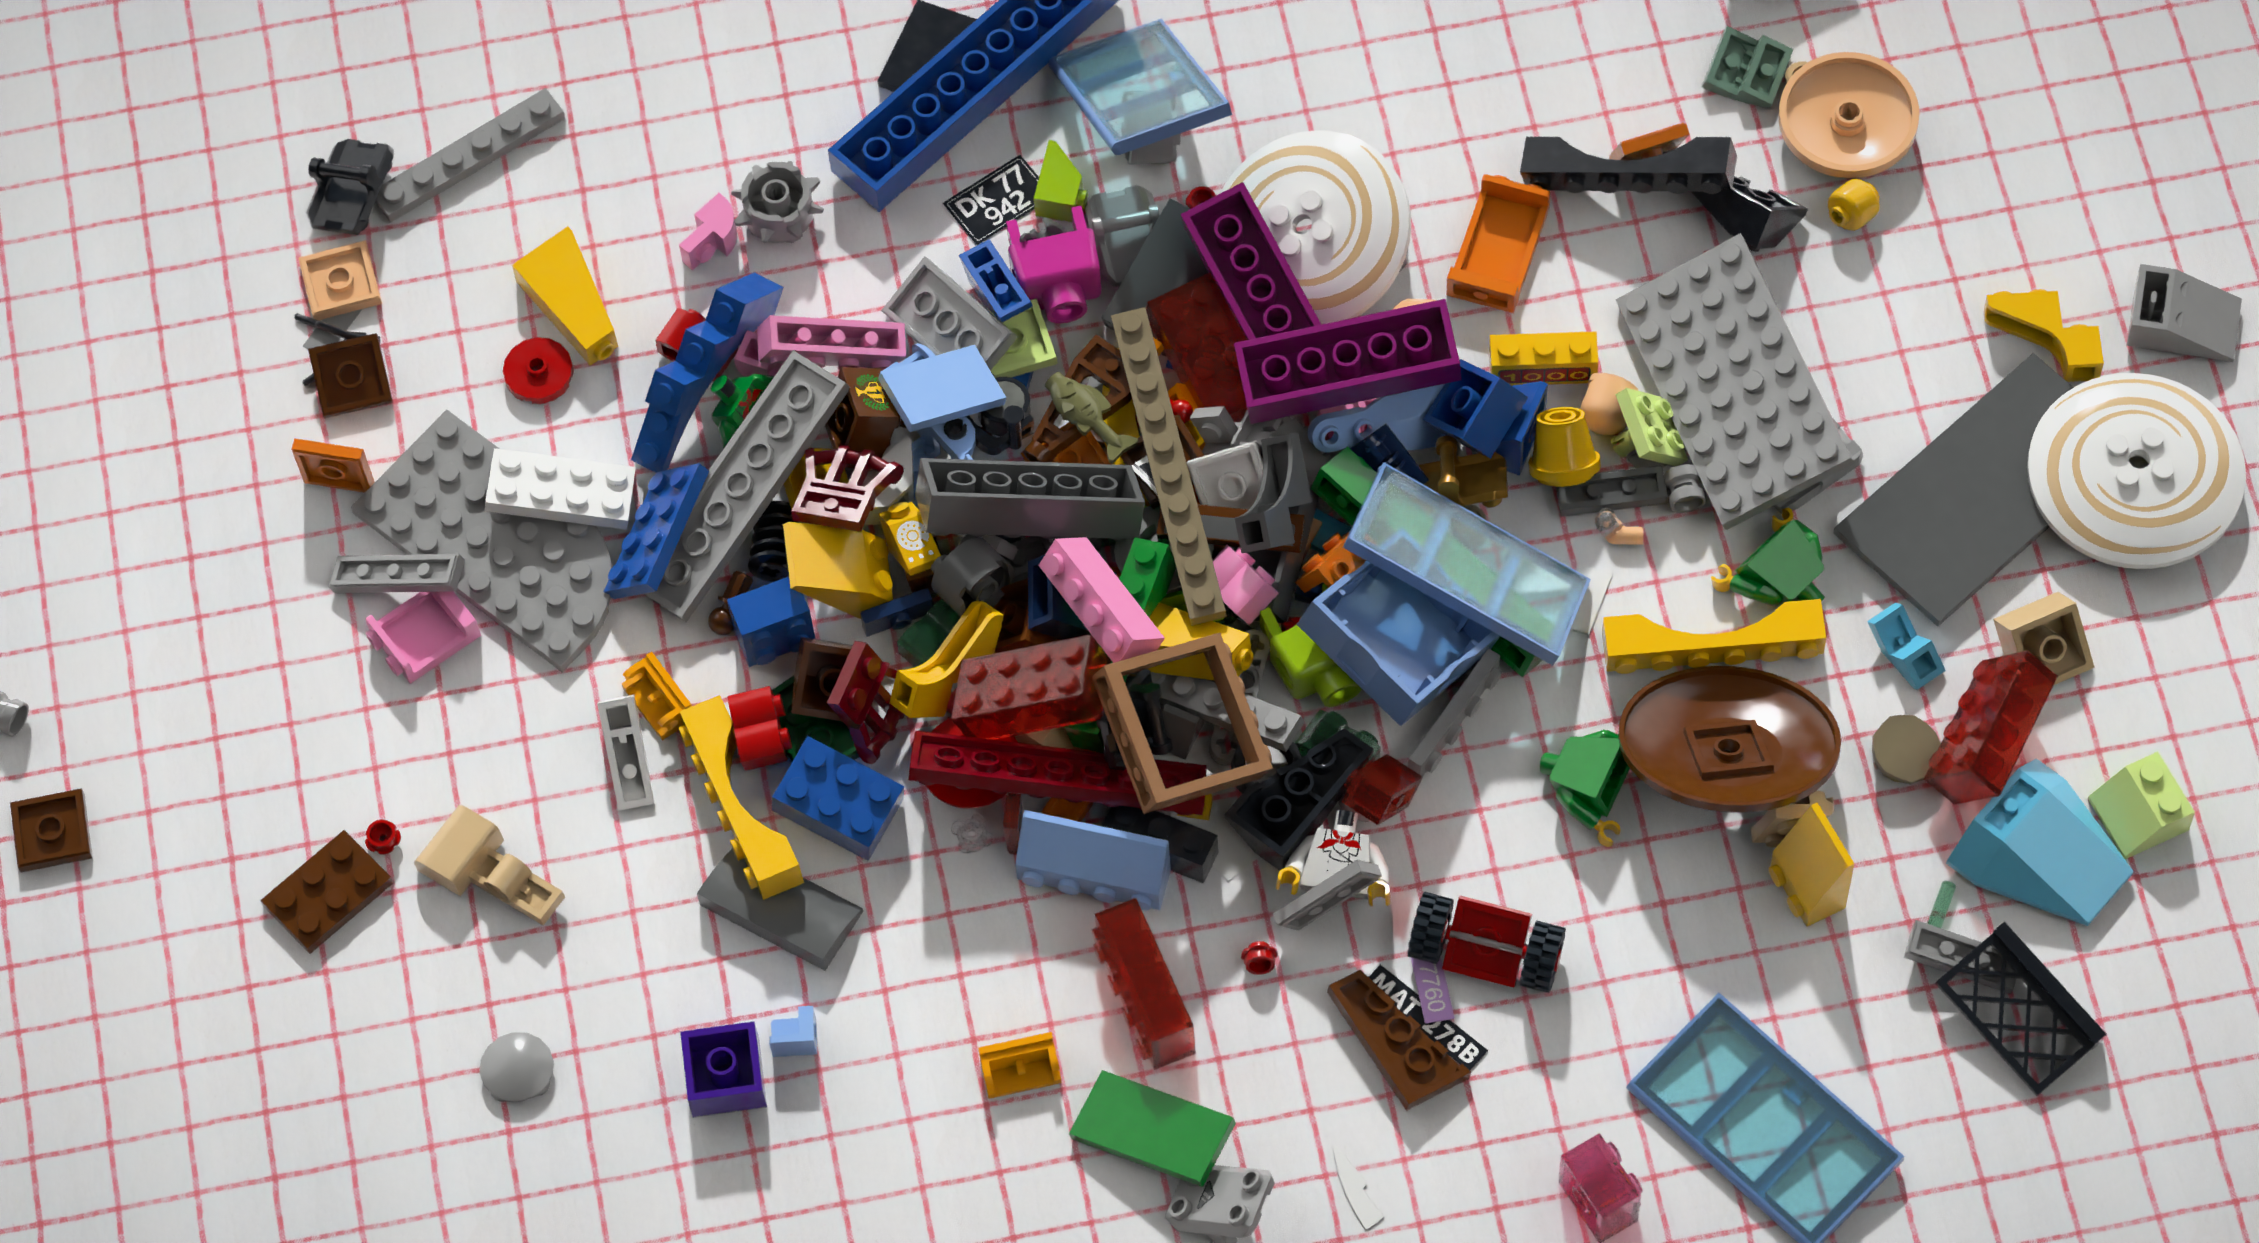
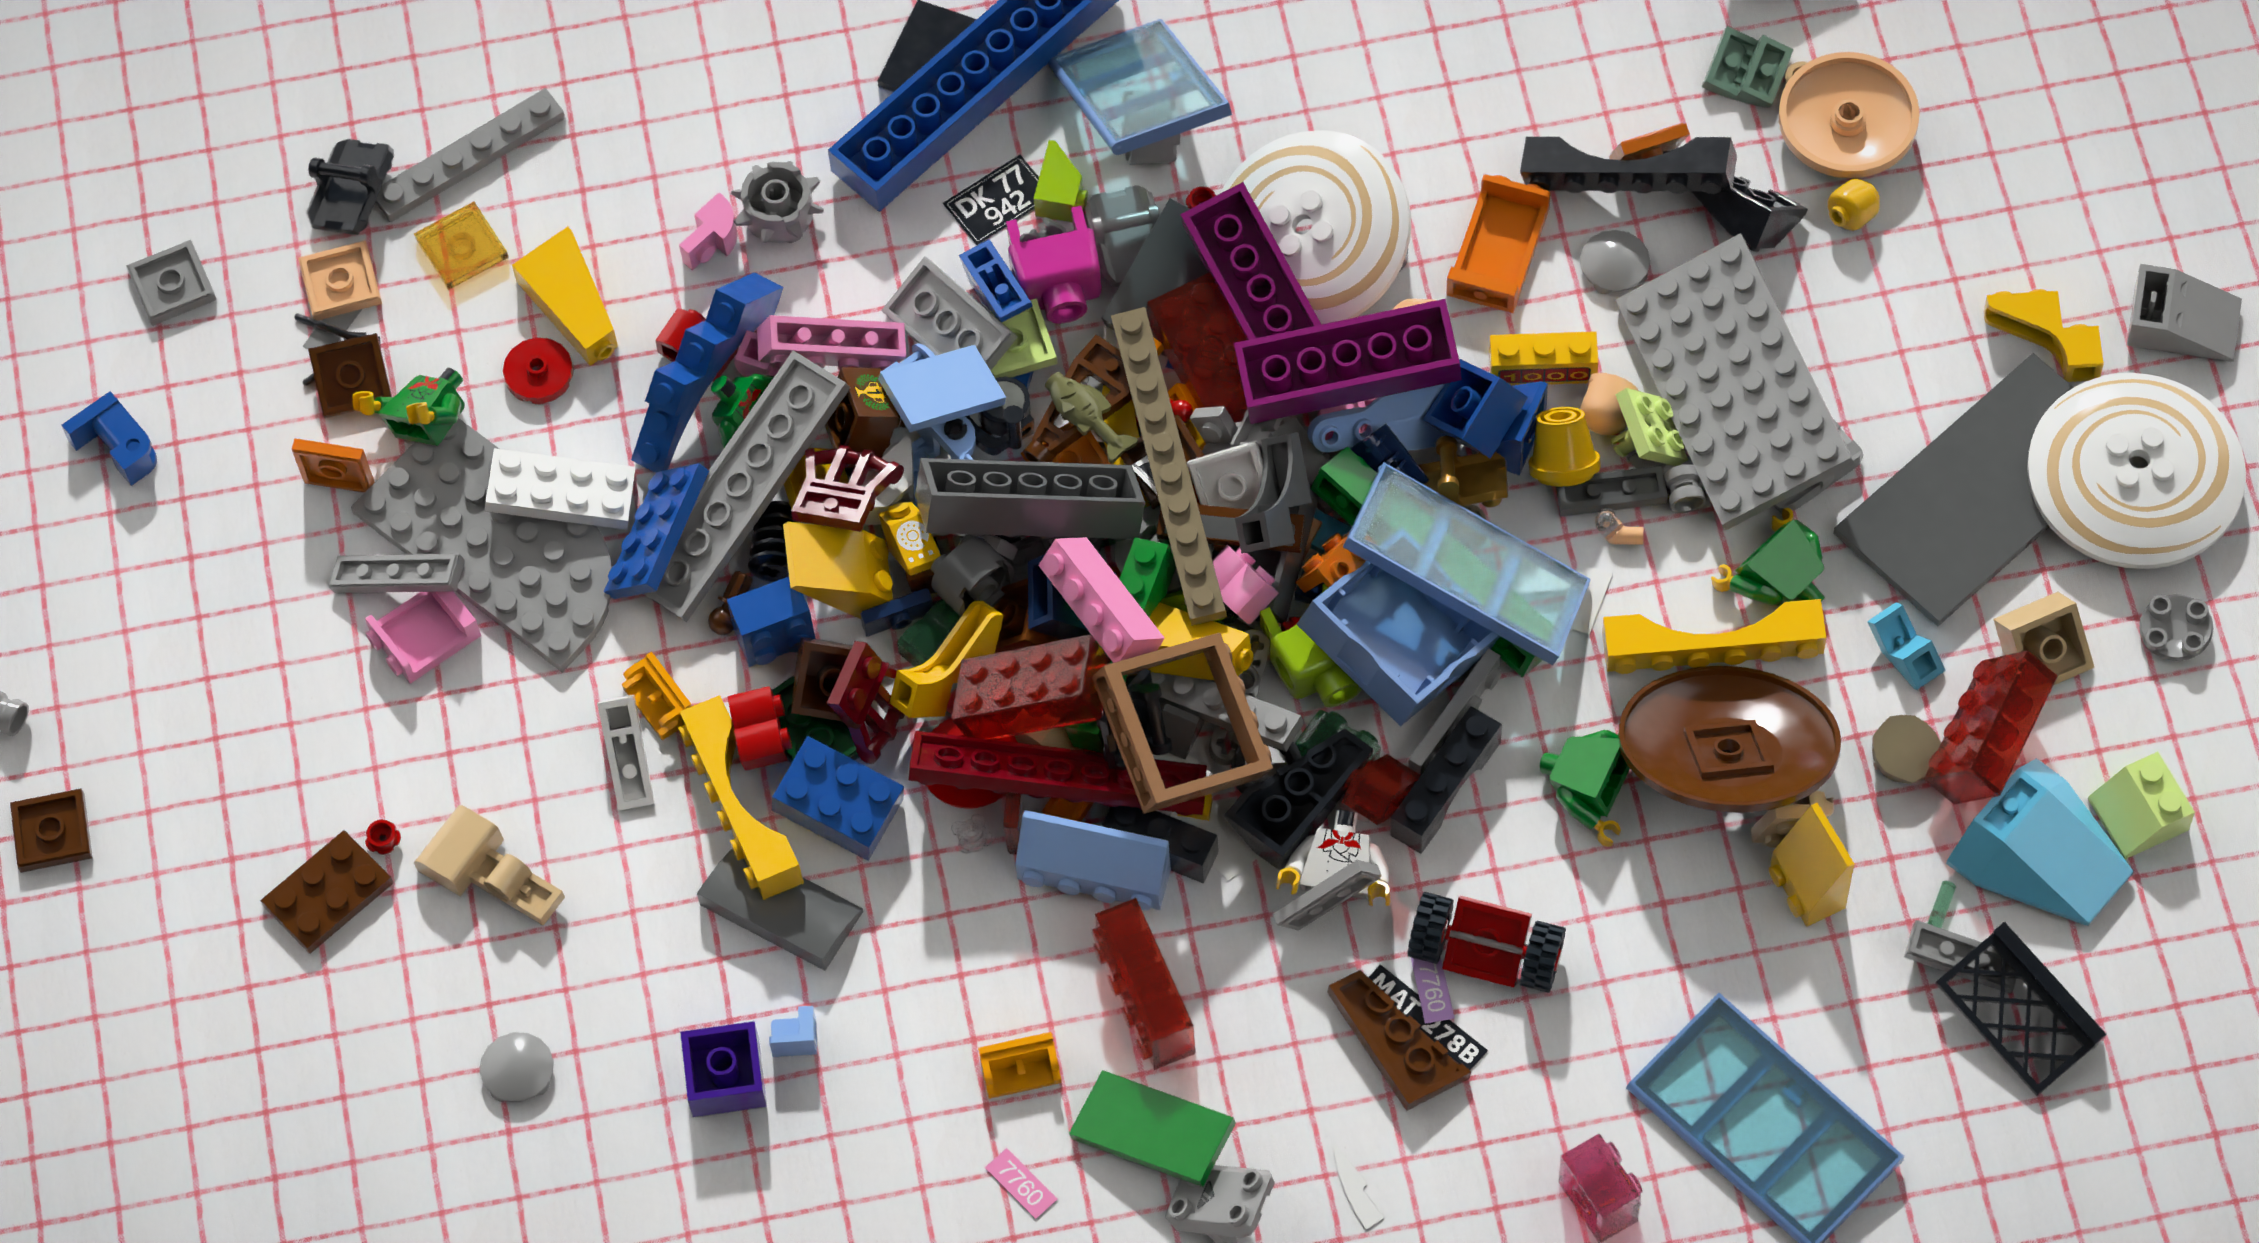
red plate [1241,941,1278,975] -> none
none -> blue piece [61,391,157,486]
none -> light grey tile [126,240,217,326]
none -> green torso [352,368,465,446]
none -> clear yellow tile [414,201,509,290]
none -> bright pink sticker [985,1148,1058,1219]
none -> black arch [1390,706,1502,854]
none -> light grey dish [1580,230,1650,294]
none -> light grey dish [2139,594,2214,661]

